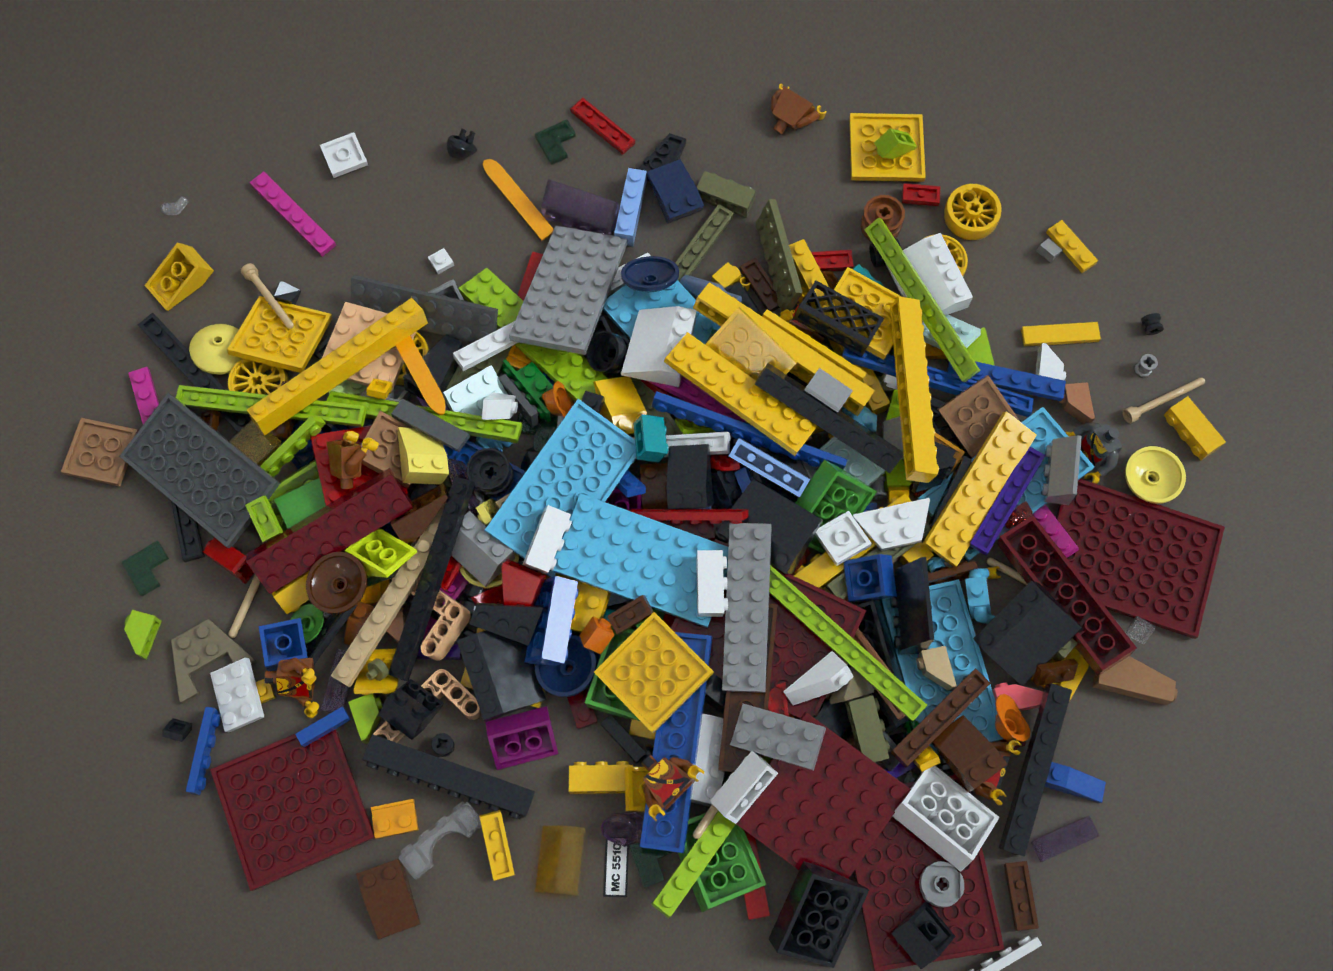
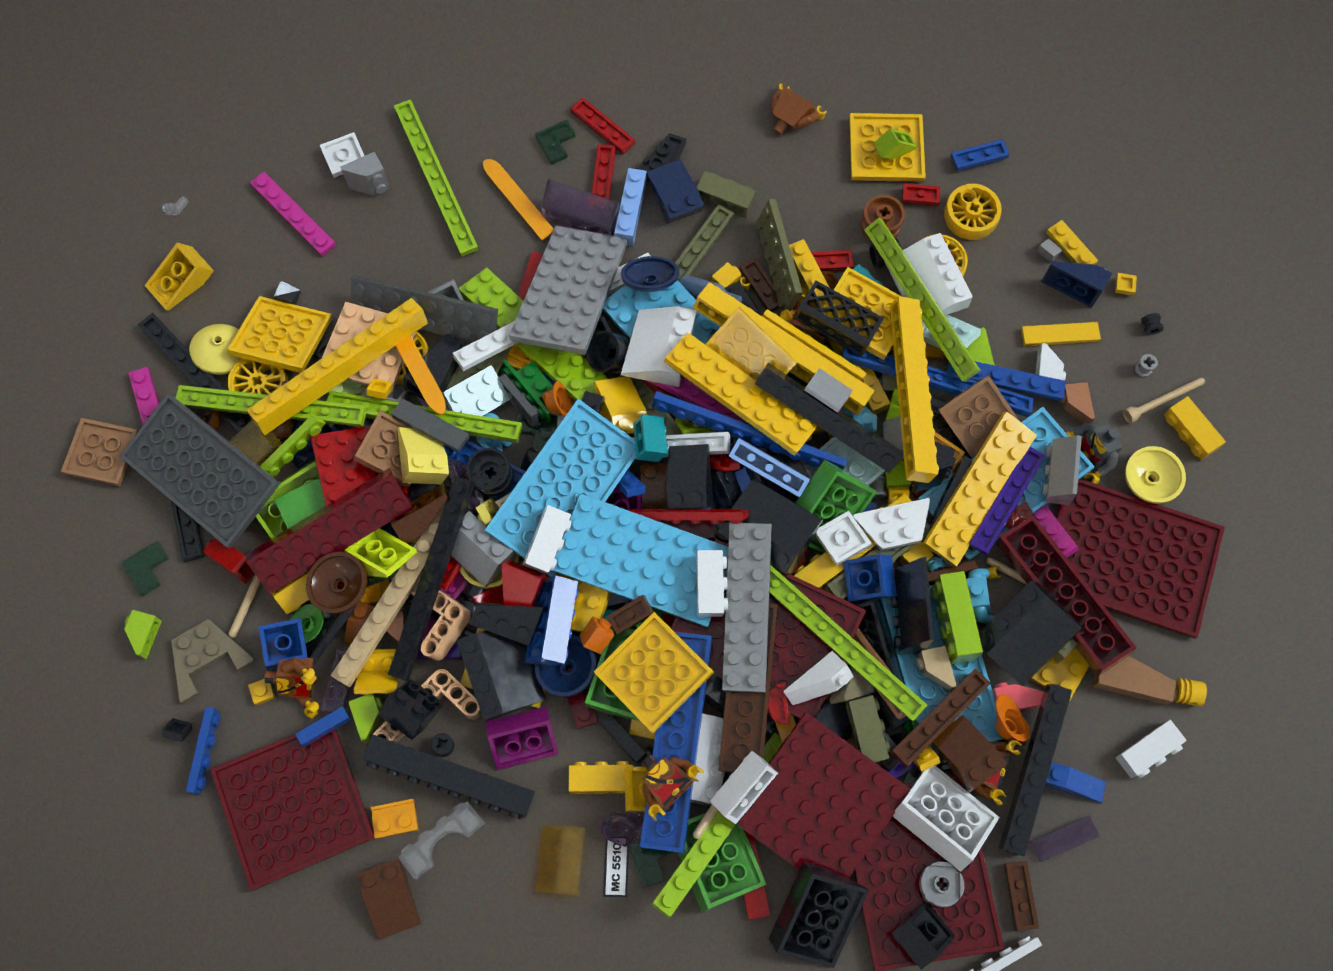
white plate [210,658,264,732] -> none
tan piece [241,263,294,329] -> none
lime plate [245,496,283,542] -> none
dark orange torso [327,431,379,489] -> none
olive tile [366,658,389,681] -> none
white plate [428,248,454,274] -> none
black piece [447,128,477,159] -> none
yellow plate [479,810,515,881] -> none
white slope [482,392,518,420] -> none
light grey plate [730,704,826,771] -> none
white plate [883,374,897,389] -> none
reddish brown plate [1033,659,1078,686] -> none
clear plate [1126,616,1155,645] -> none
none -> light grey slope [340,152,390,196]
none -> lime plate [394,99,479,257]
none -> red tile [590,144,616,213]
none -> lime brick [931,571,983,665]
none -> blue plate [950,139,1009,172]
none -> dark blue slope [1041,261,1113,308]
none -> yellow plate [1114,273,1137,296]
none -> white brick [1115,719,1187,779]
none -> yellow piece [1174,678,1207,707]

